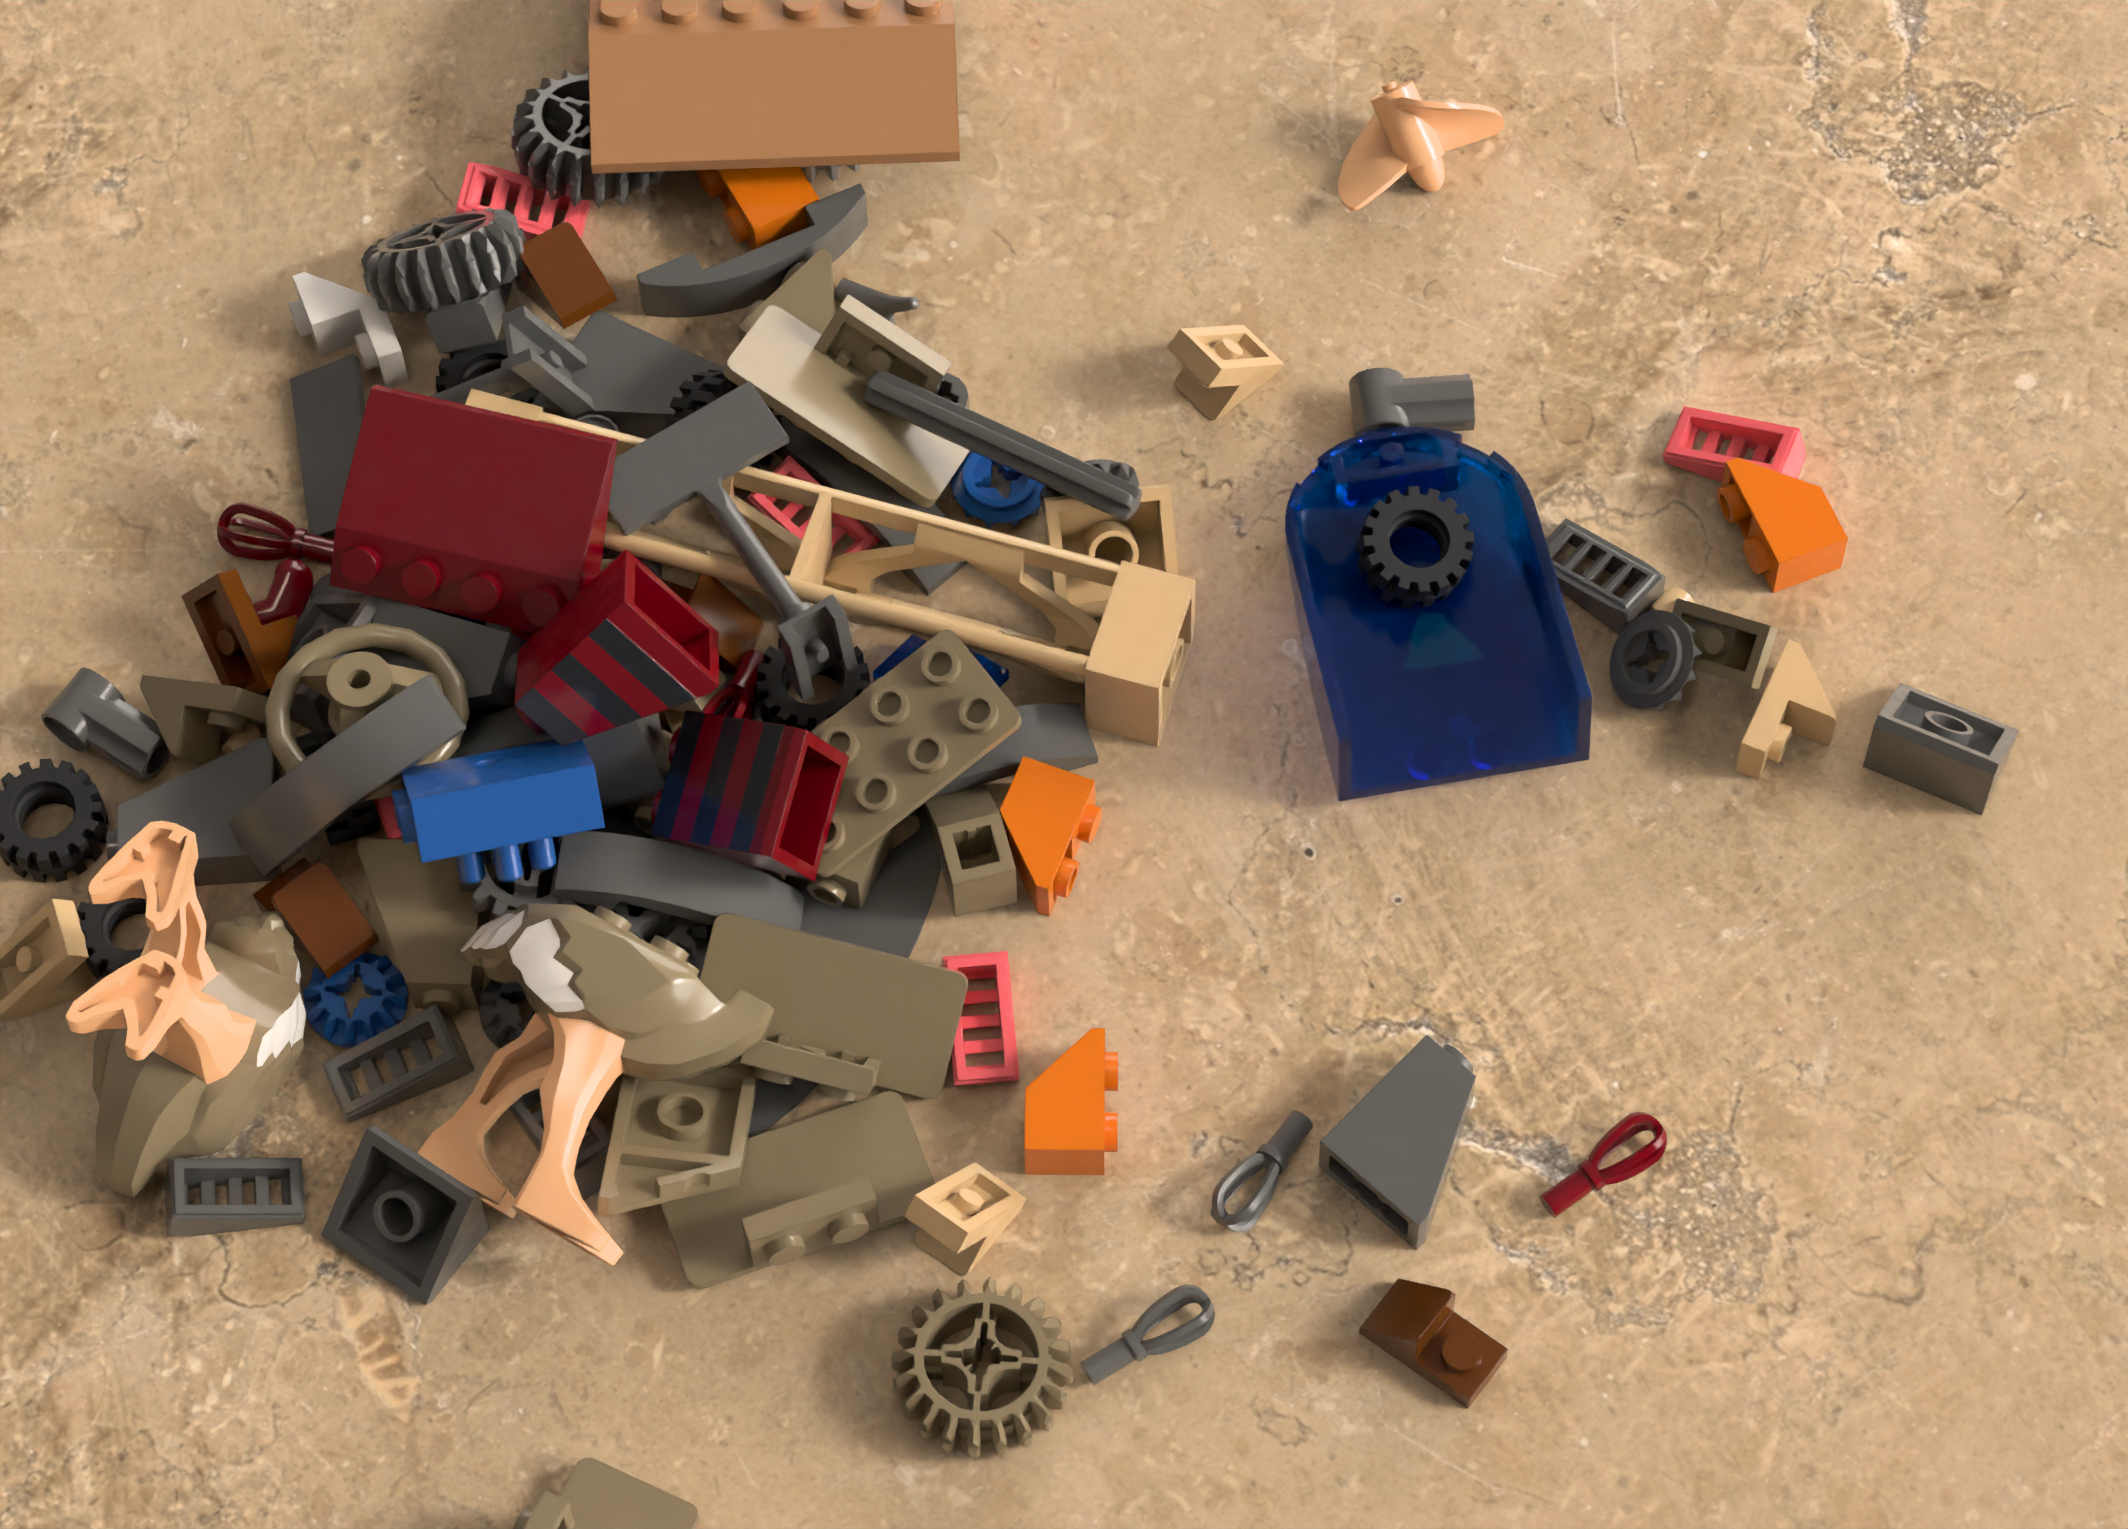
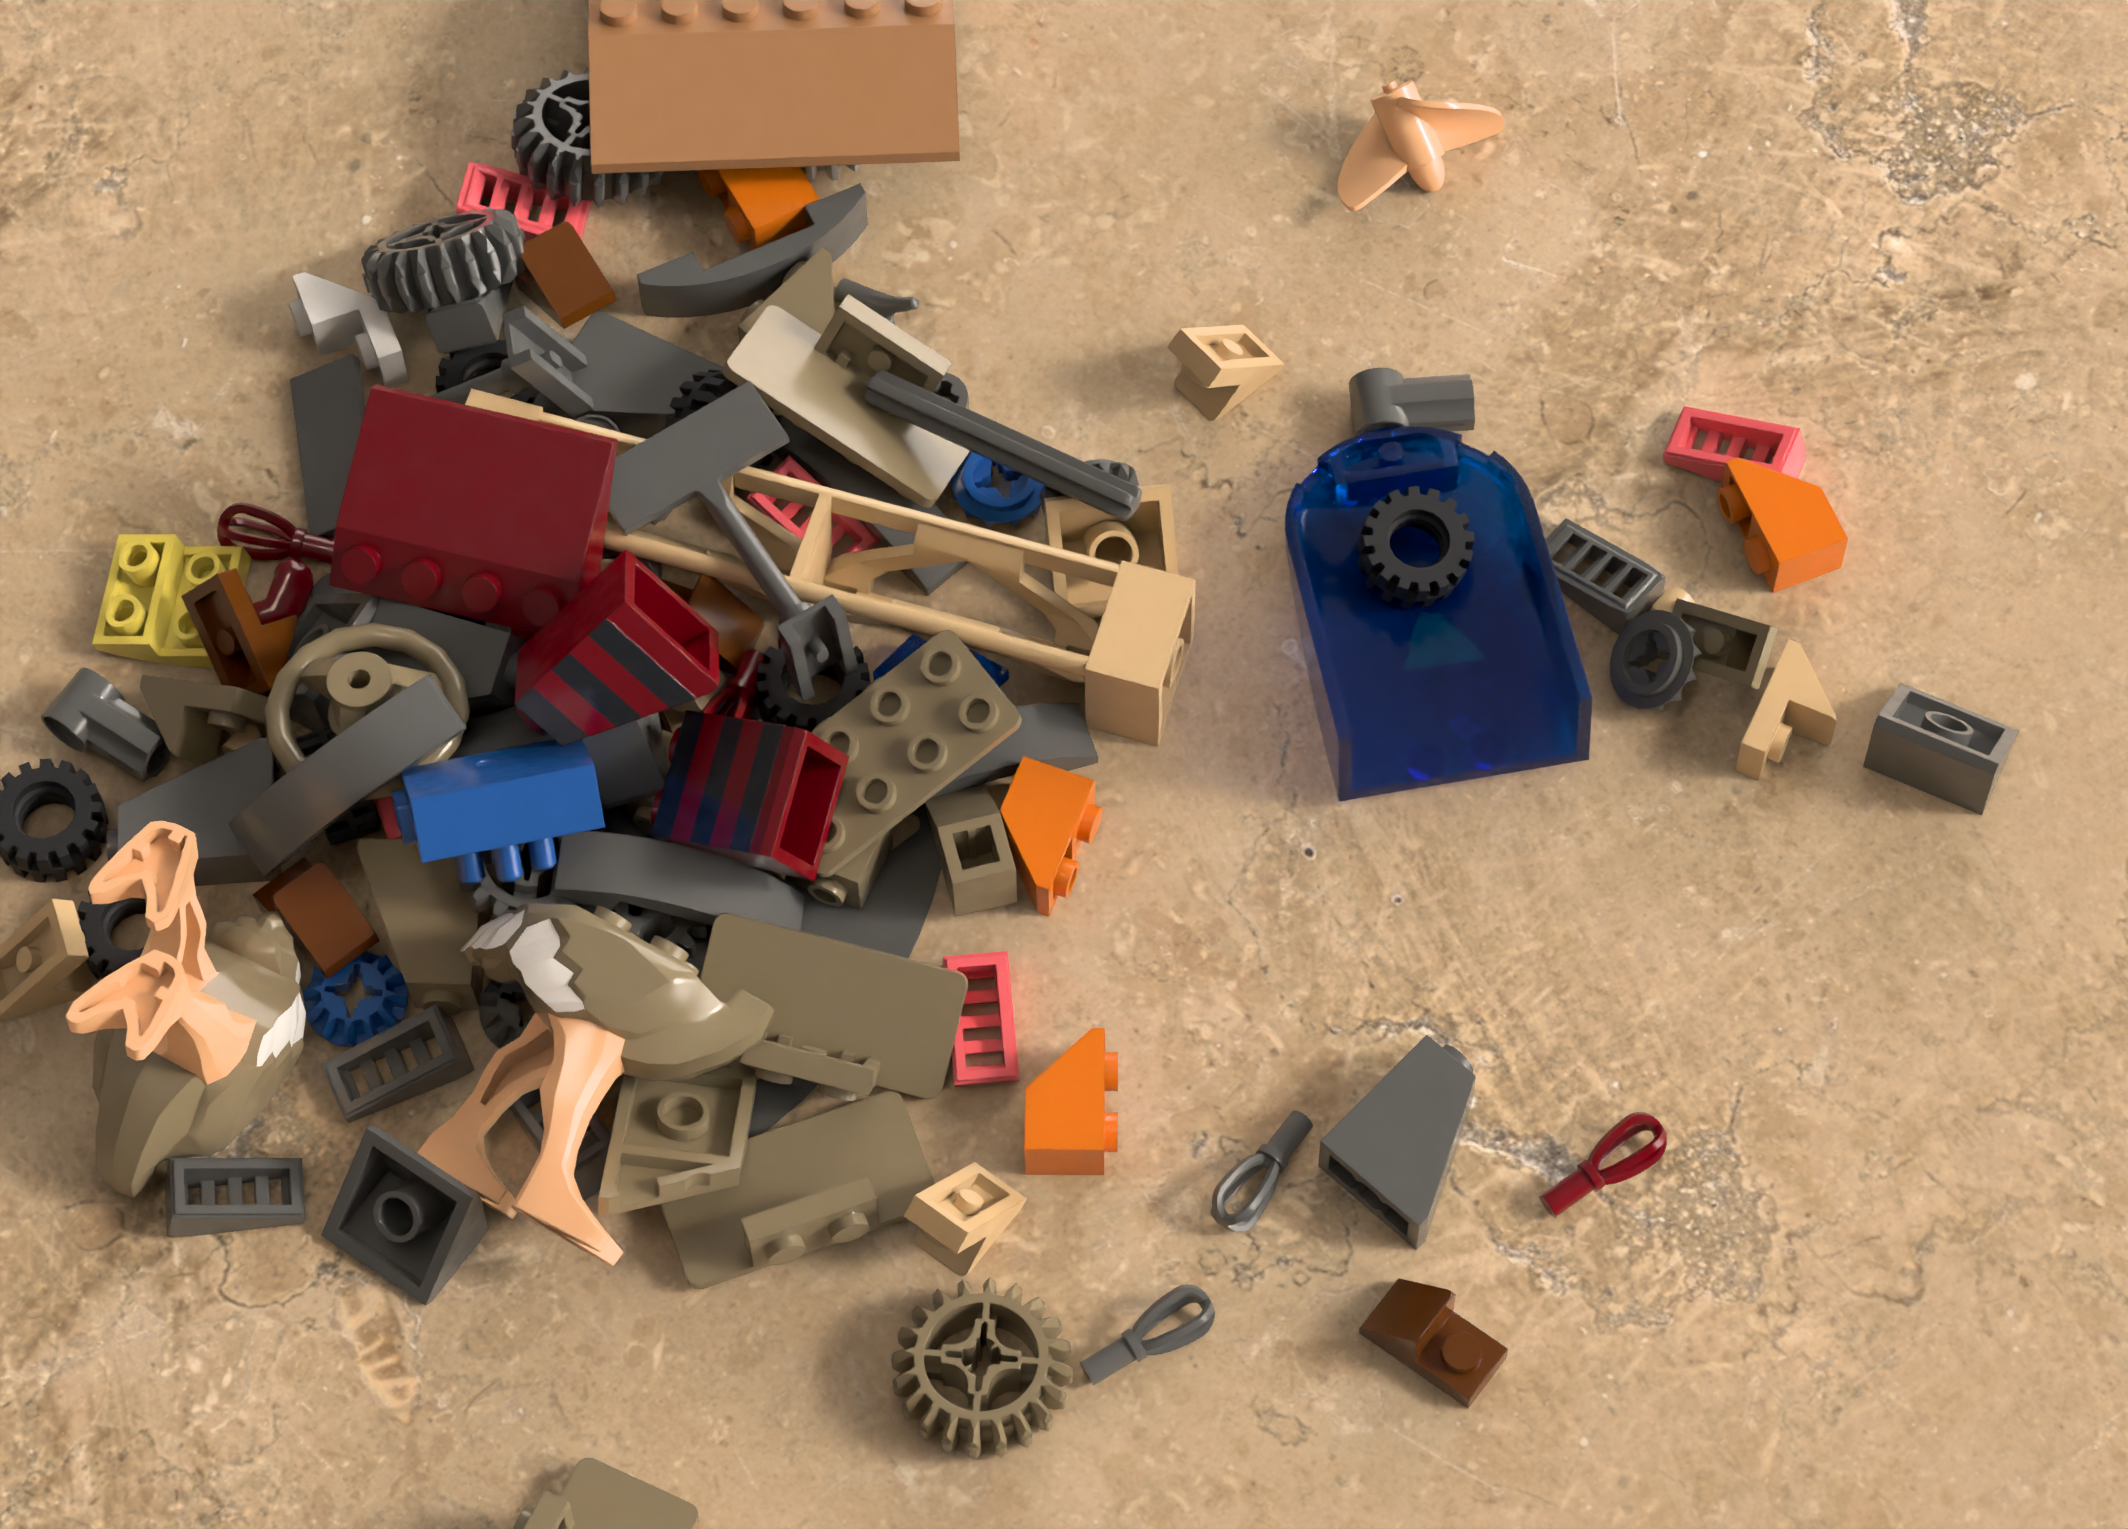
none -> light yellow slope [92,534,252,668]

